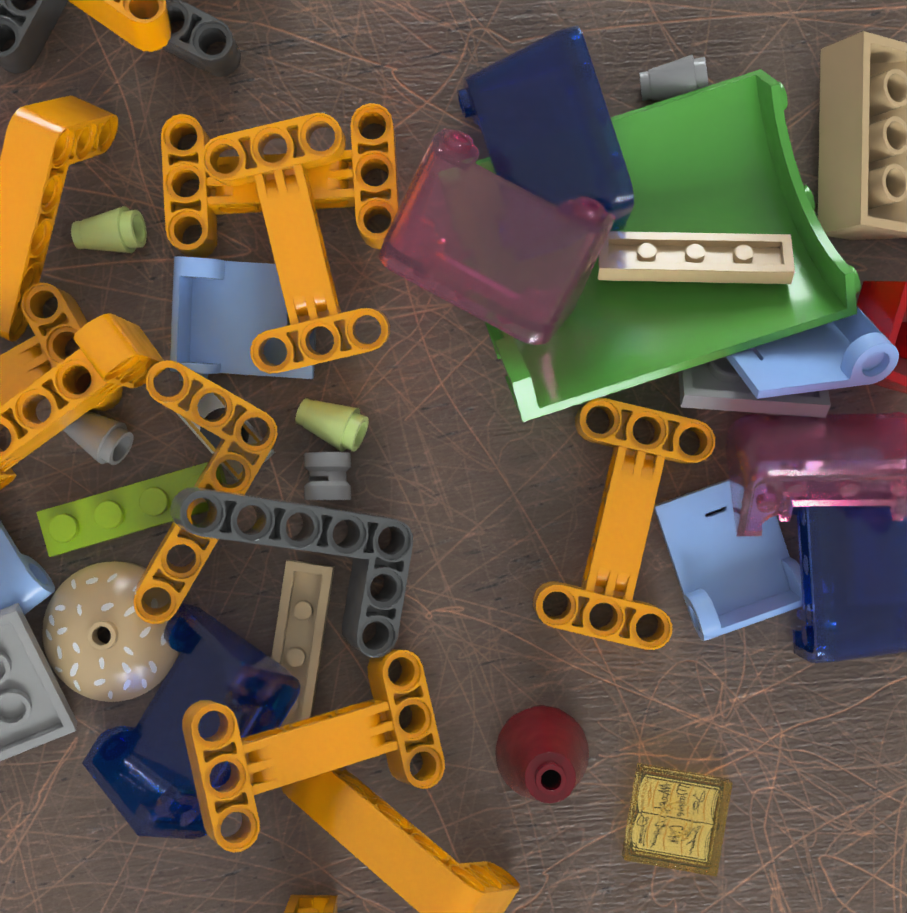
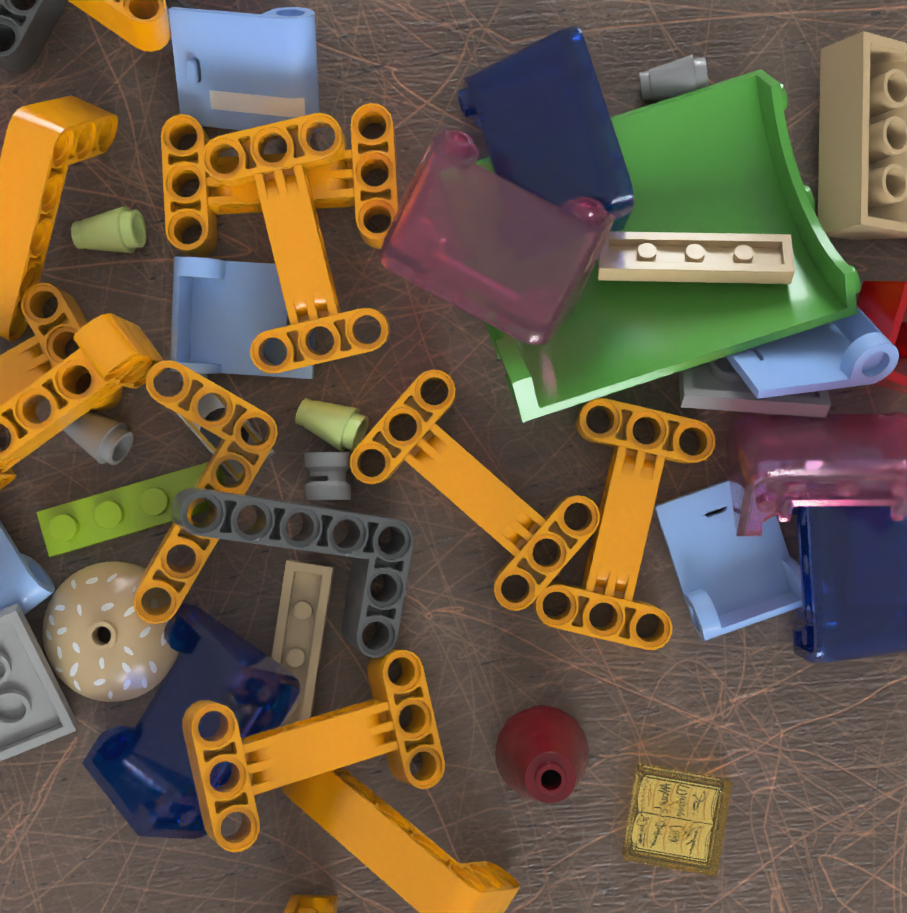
none -> light blue door [168,7,321,139]
none -> light orange beam [350,369,600,611]

